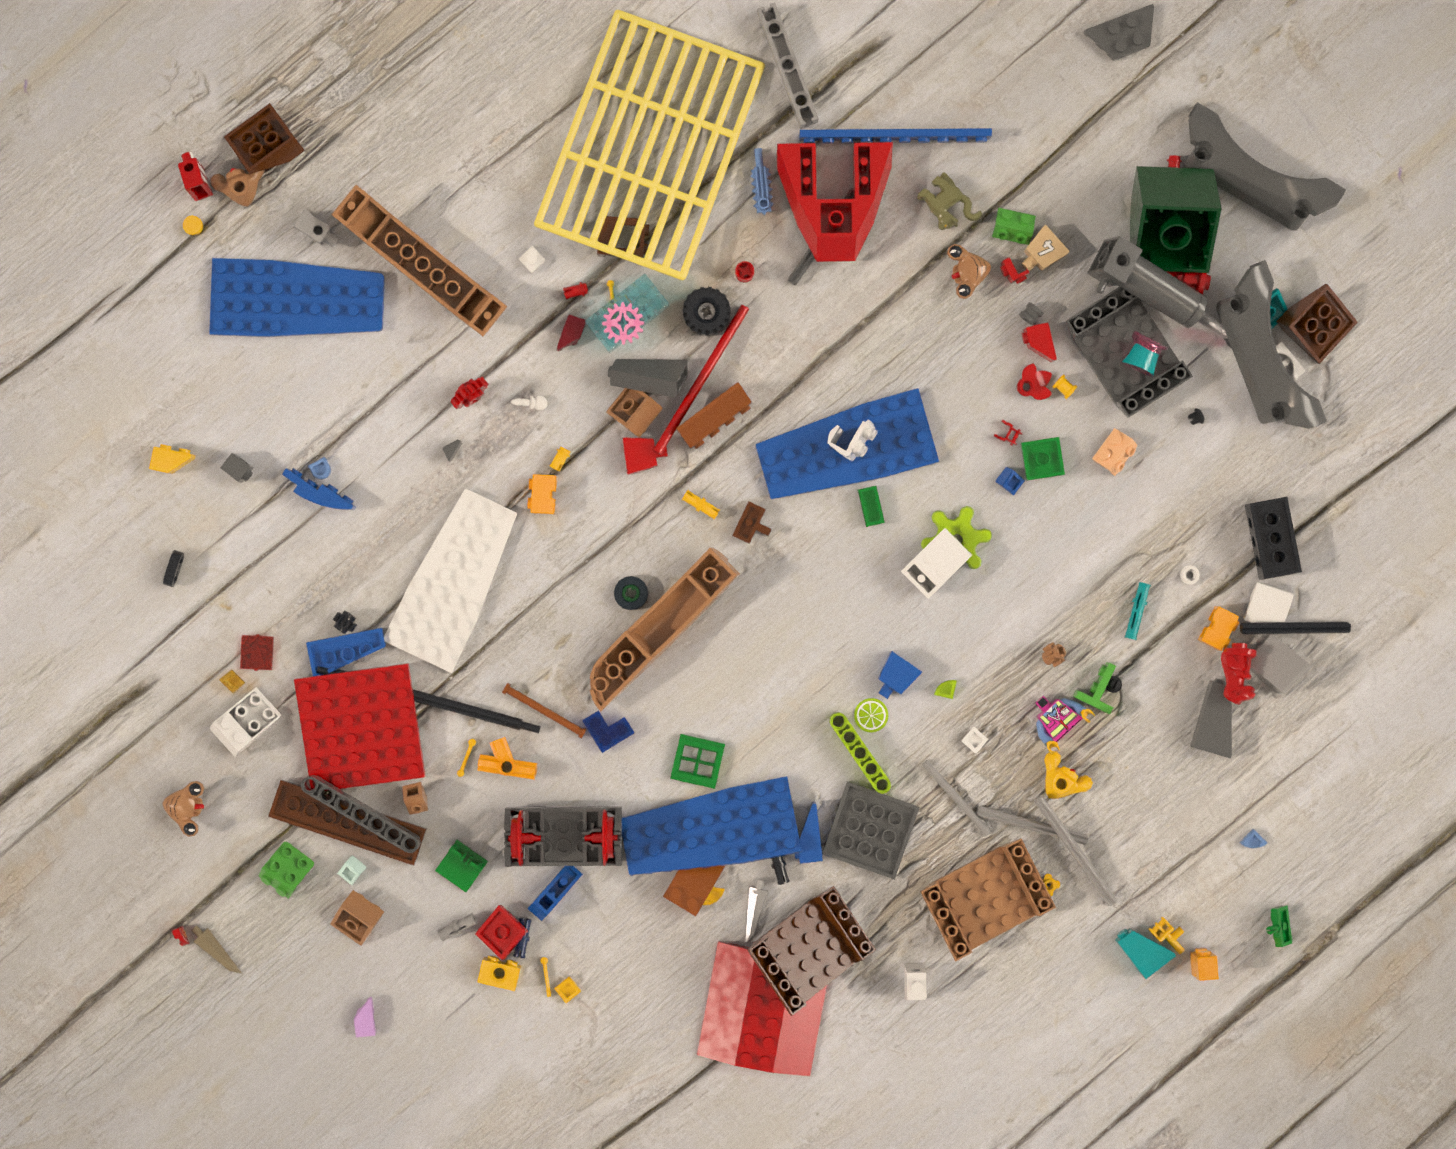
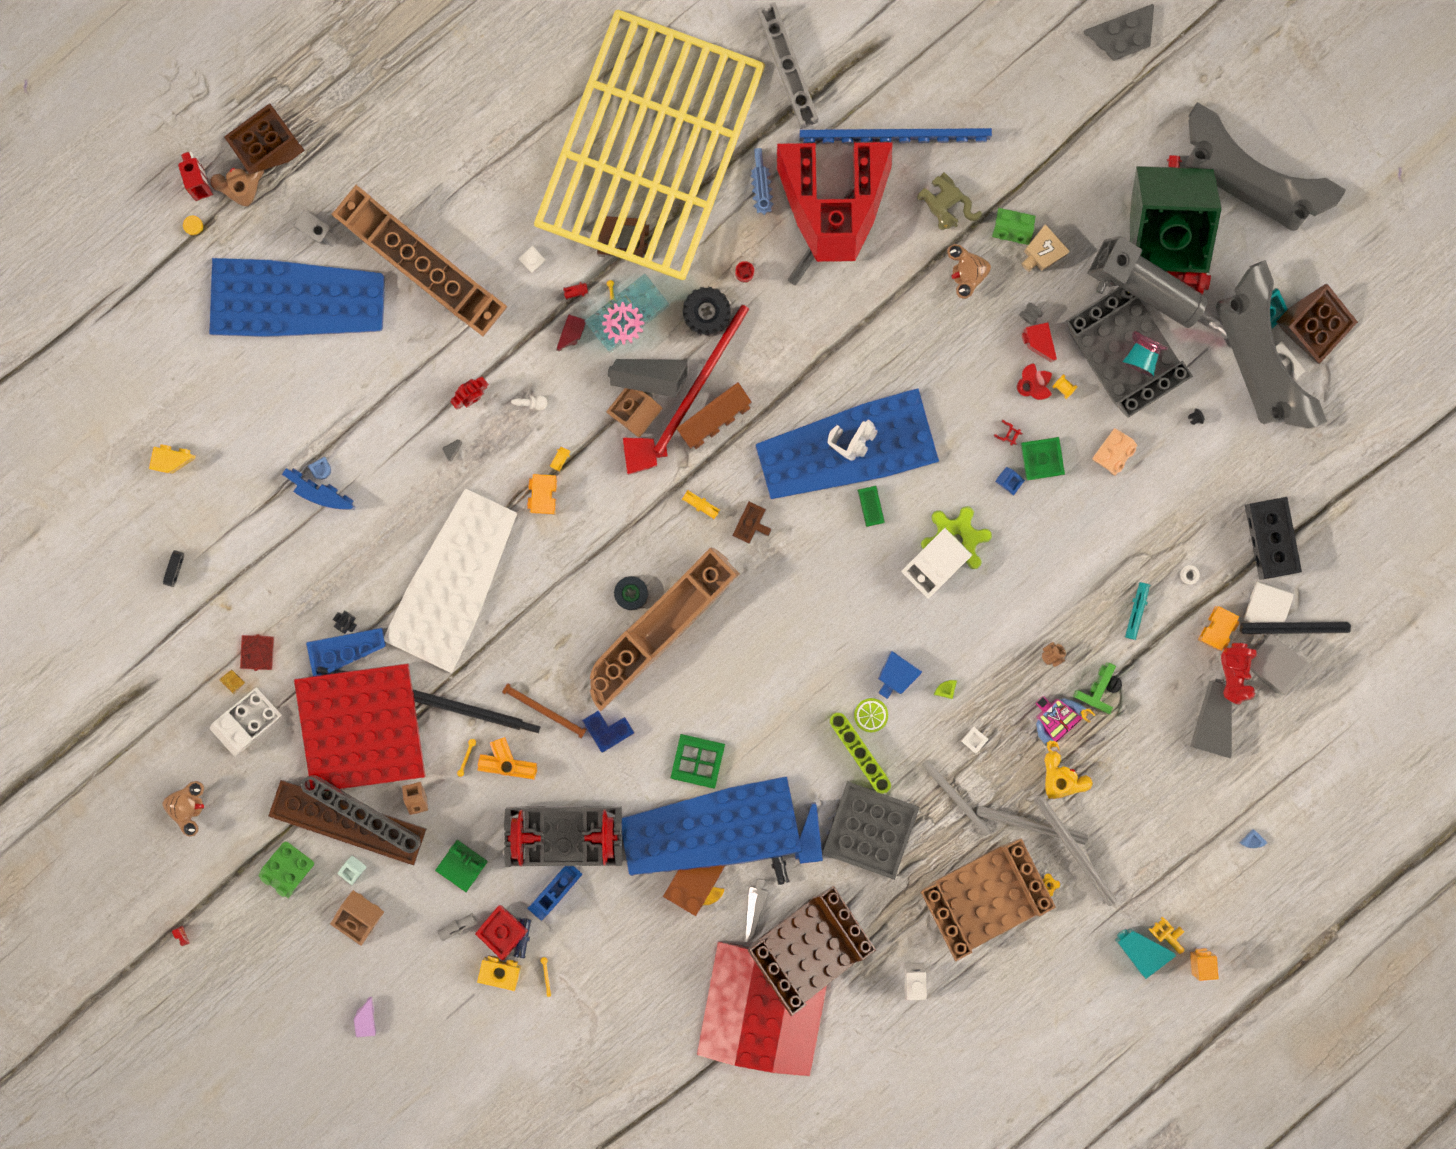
dark tan bar [191,925,242,974] -> none
dark grey brick [220,453,254,483] -> none
yellow tile [554,976,581,1003] -> none
red bracket [1000,257,1030,284] -> none
green plate [1266,905,1293,947] -> none

